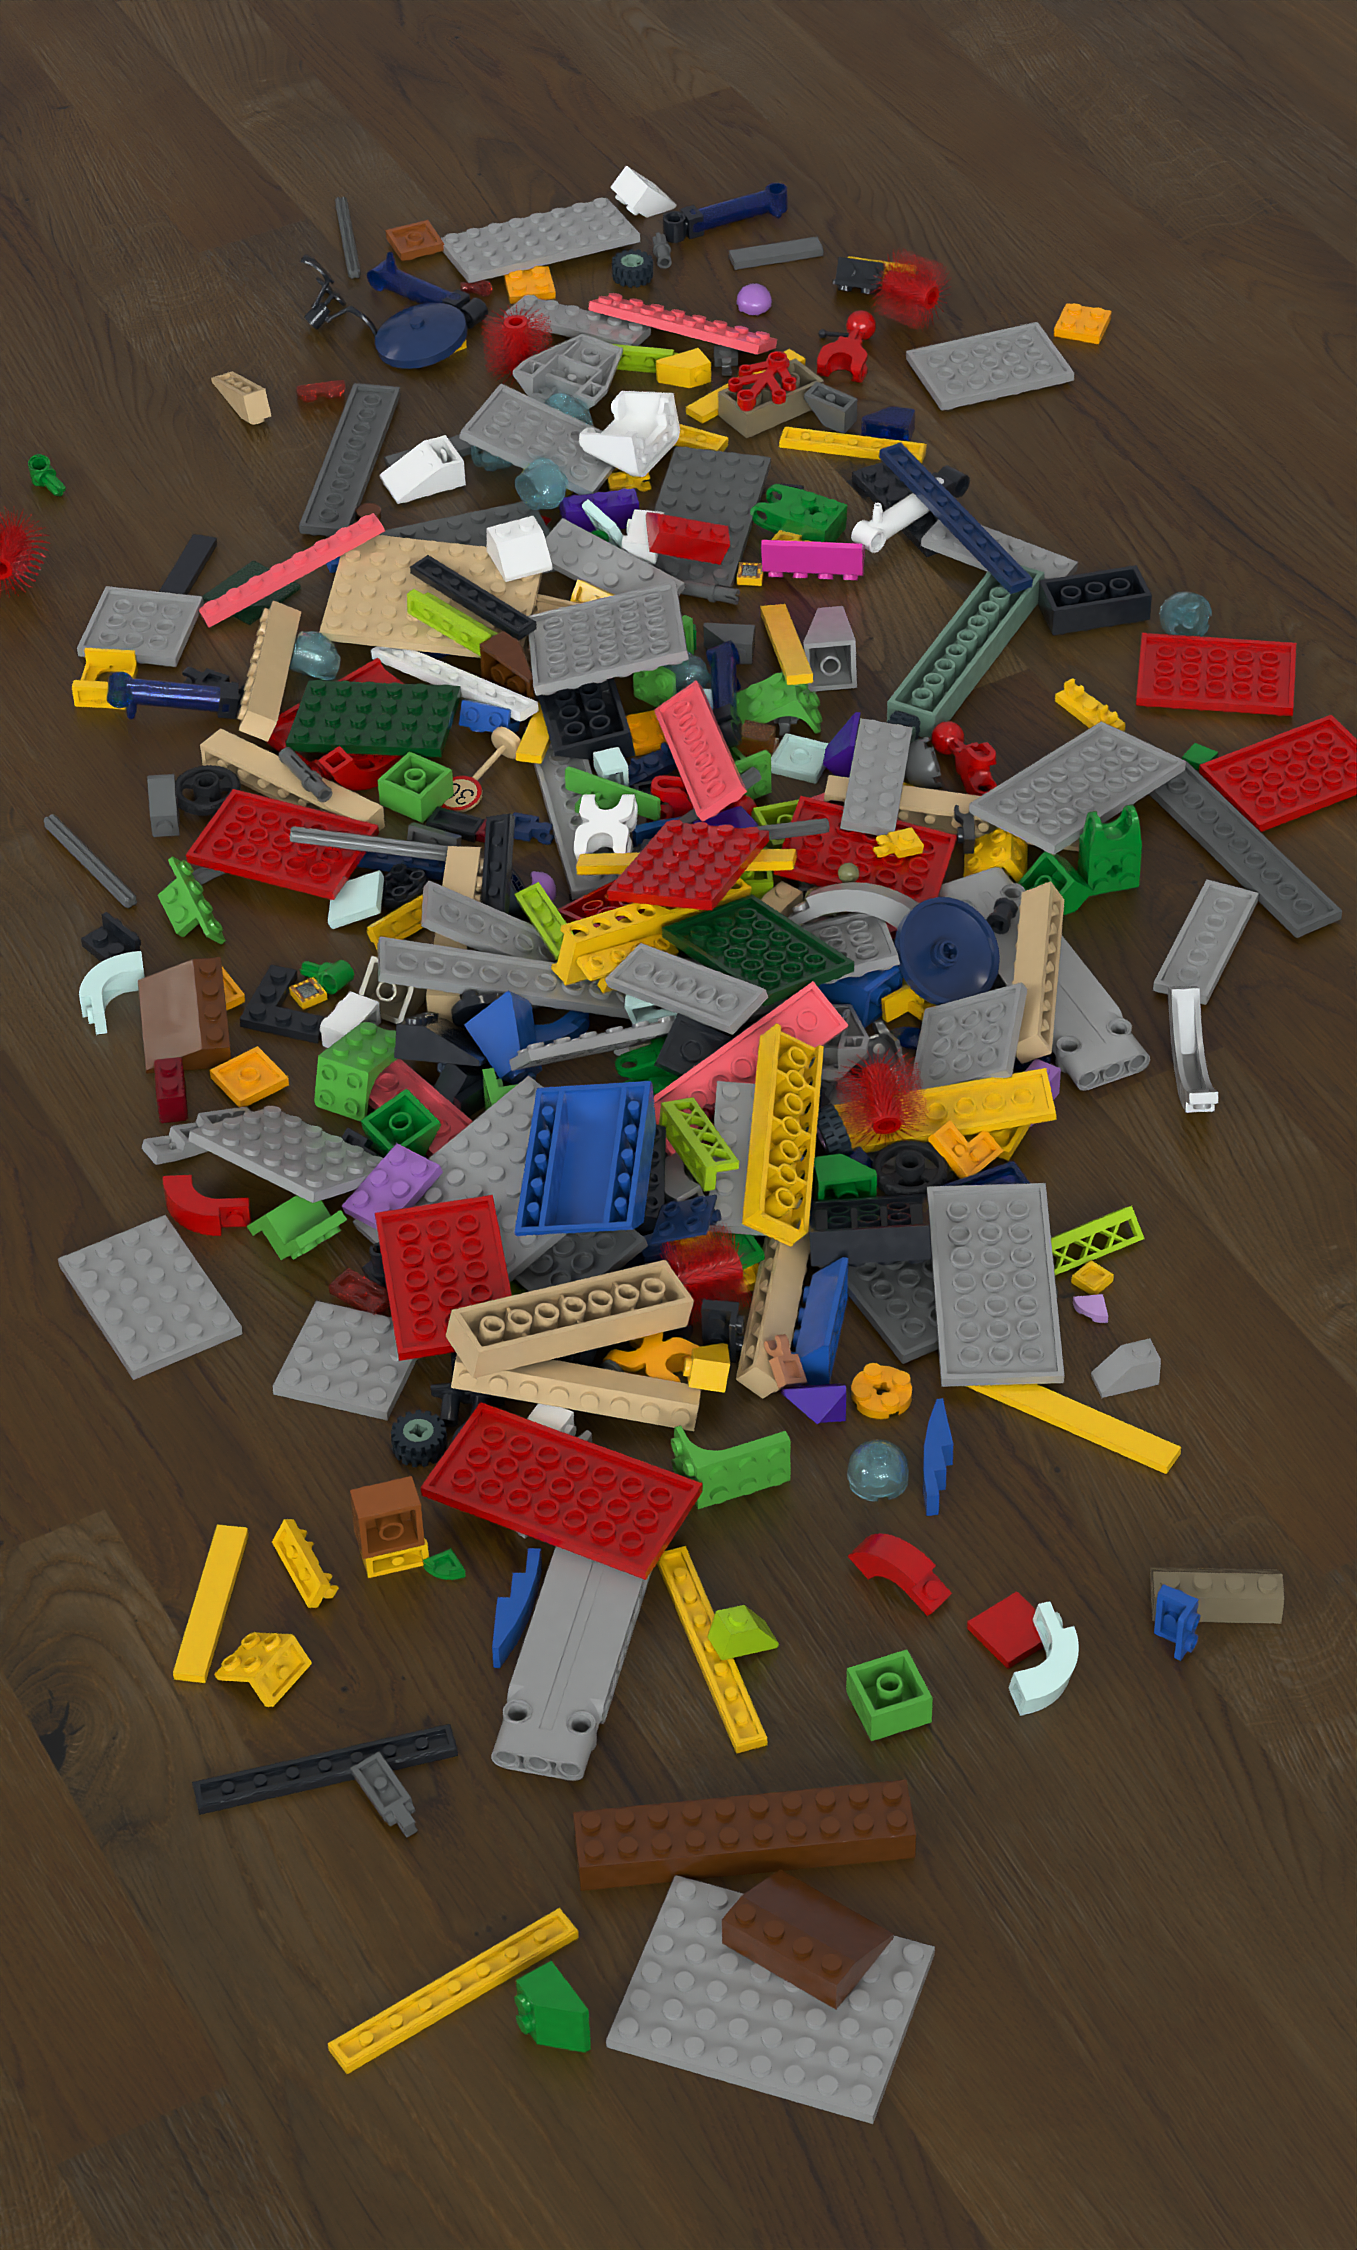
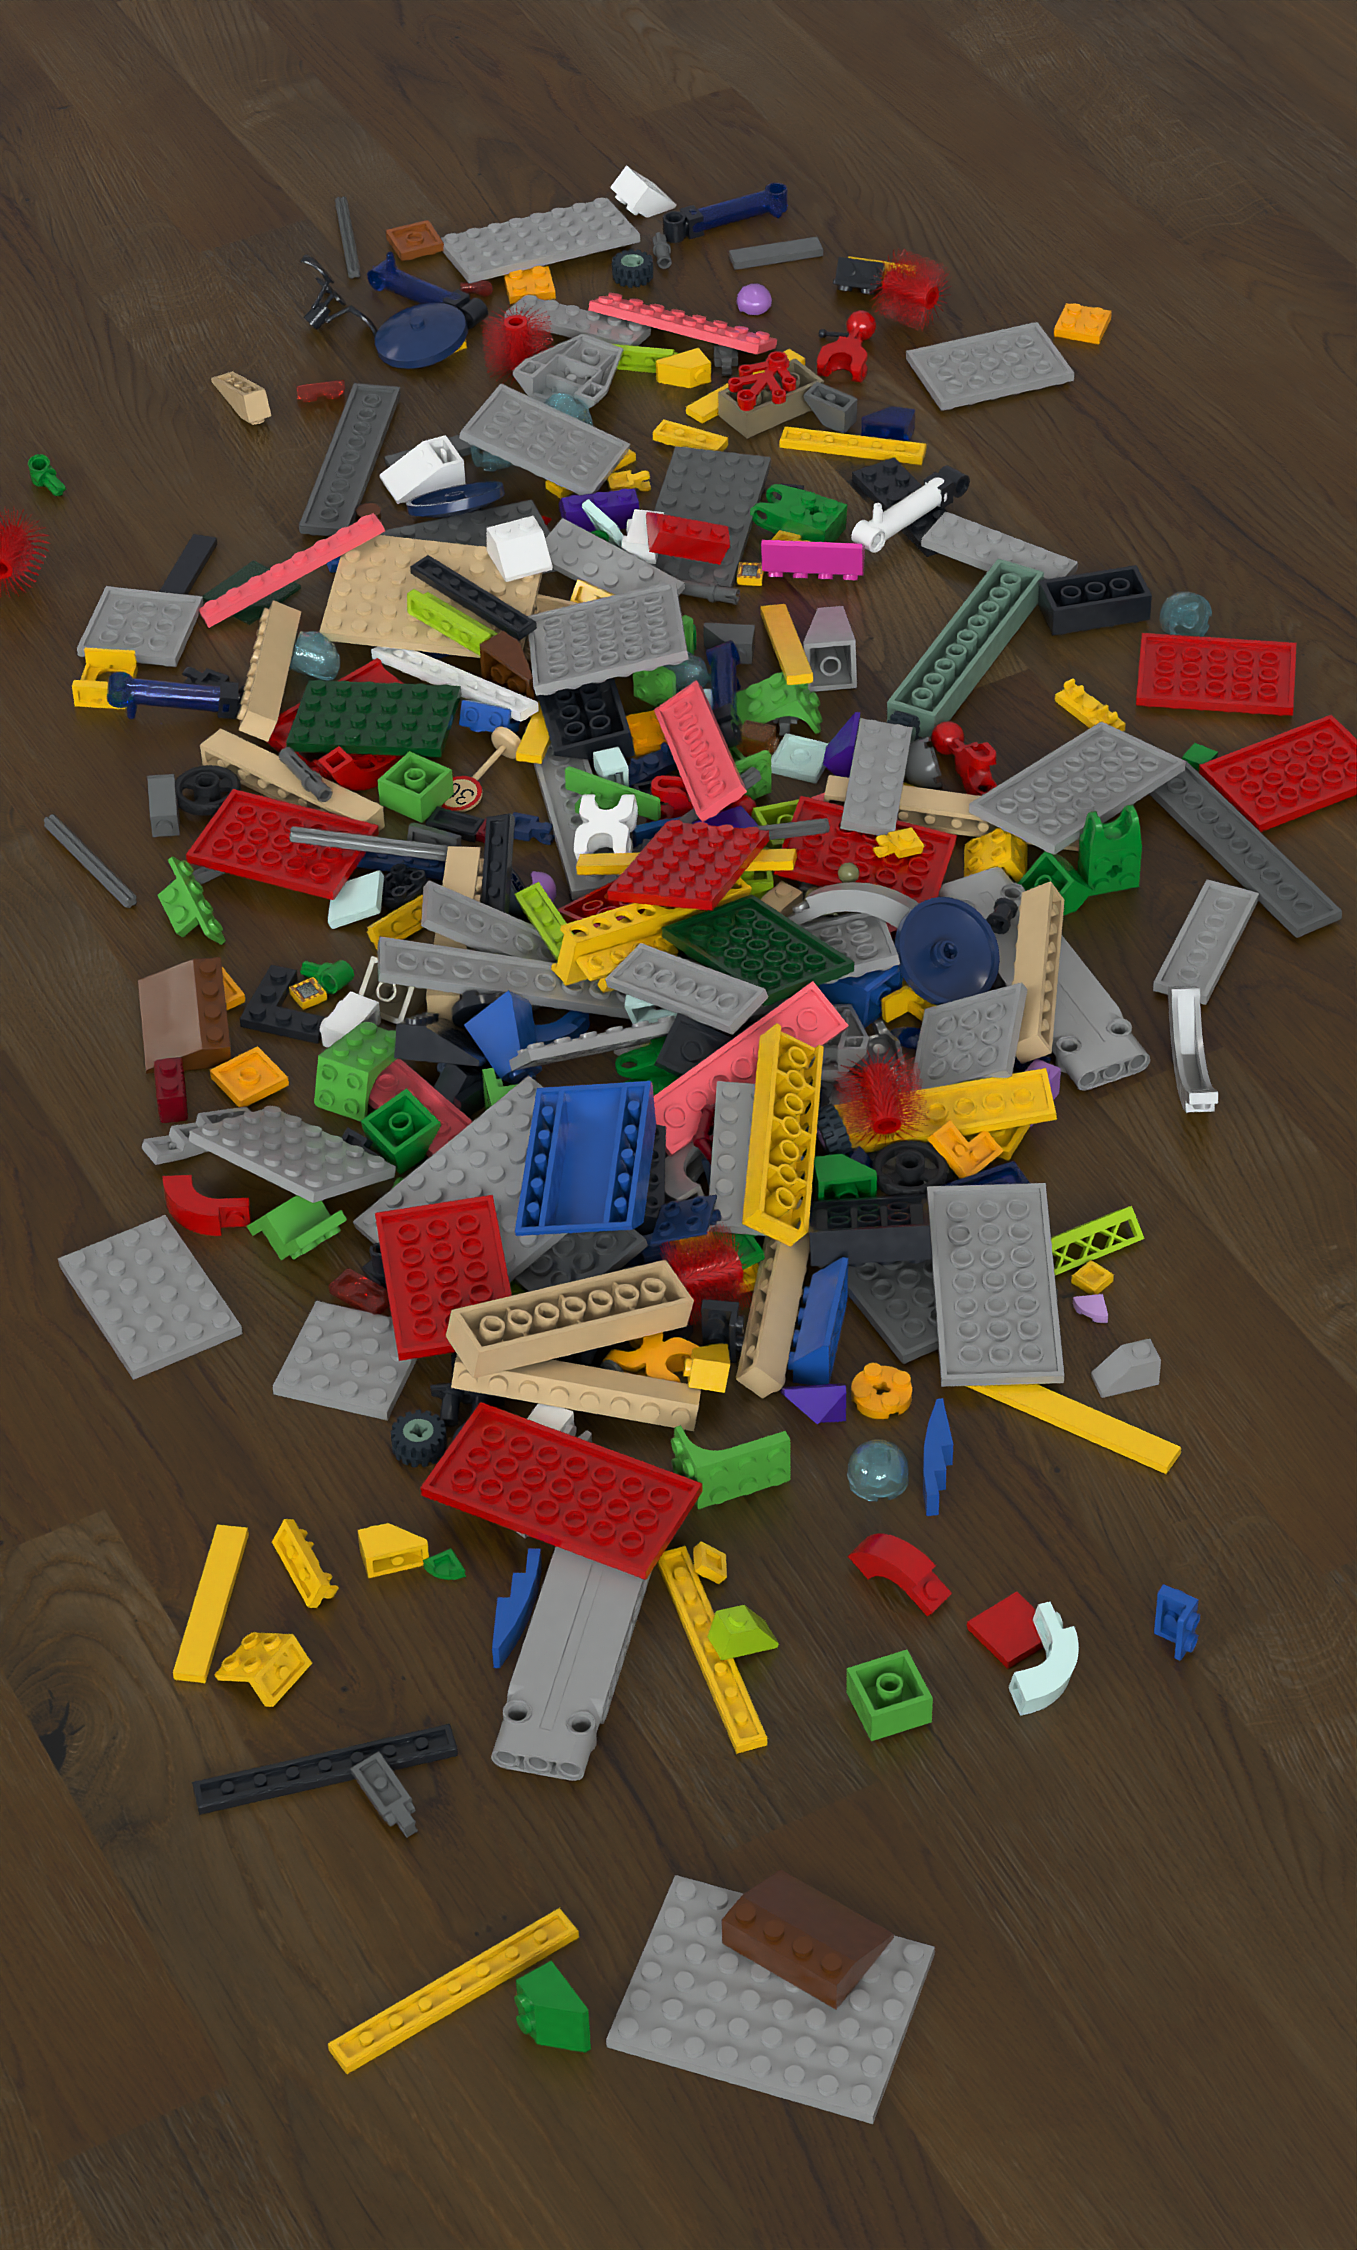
light aqua arch [79,951,145,1035] -> none
black bracket [81,912,141,962] -> none
medium lavender plate [342,1143,443,1230] -> none
dark orange brick [350,1476,425,1559] -> none
clear light blue helmet [515,458,568,511] -> none
reddish brown brick [573,1779,916,1891] -> none
white windscreen [579,391,680,477] -> none
lime fence [659,1097,739,1192] -> none
nougat plate [764,1334,807,1389] -> none
dark blue plate [879,442,1033,594] -> none
black plate [954,805,975,854] -> none
dark tan slope [1150,1567,1284,1624] -> none
none -> dark blue dish [406,481,505,518]
none -> yellow plate [693,1541,727,1584]

